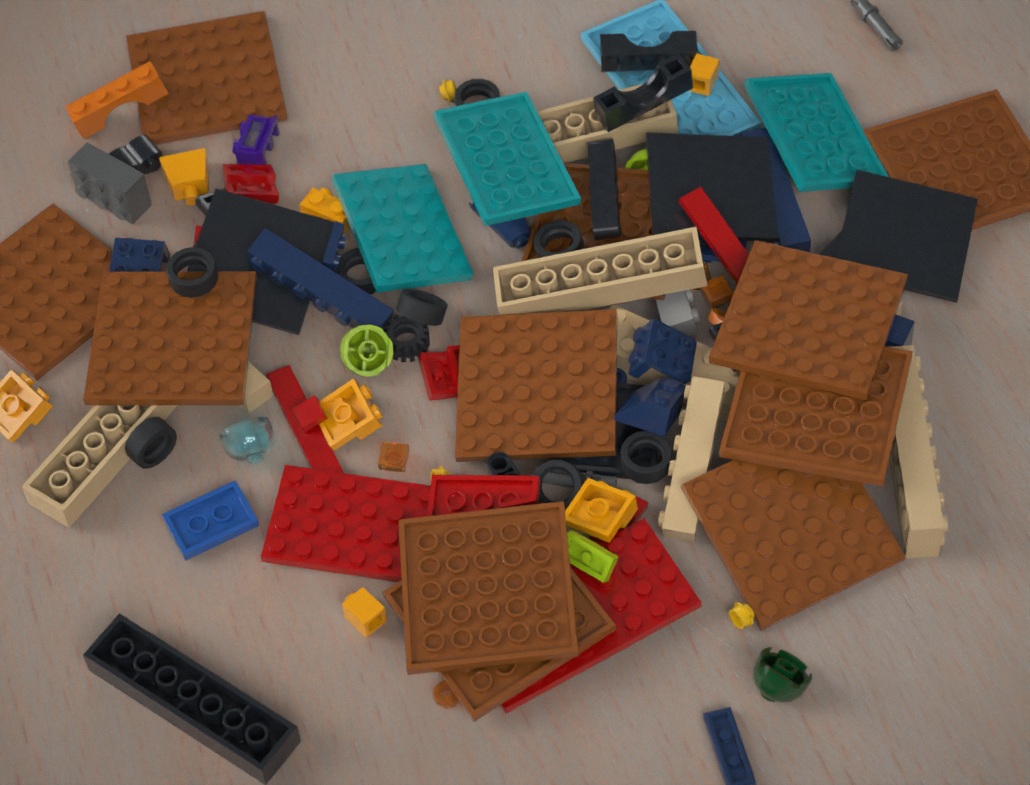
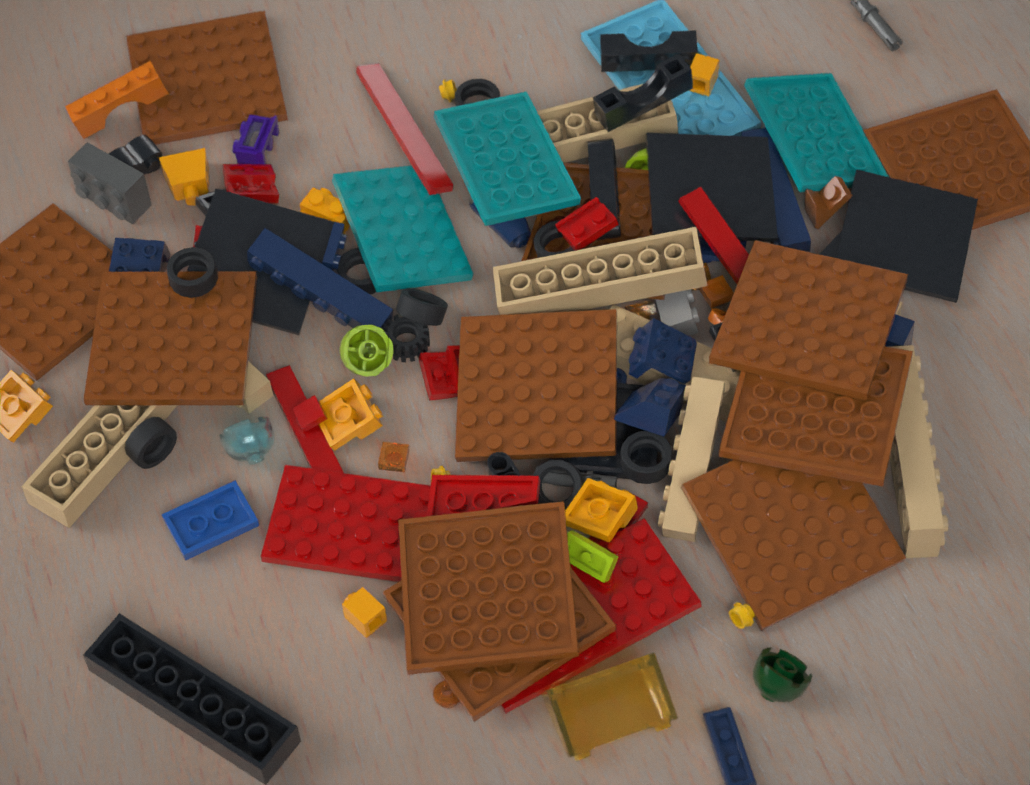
none -> tile [356,63,454,195]
none -> clear yellow windscreen [541,652,678,761]
none -> red plate [555,197,619,251]
none -> clear orange plate [625,301,657,320]
none -> dark orange slope [805,176,852,229]

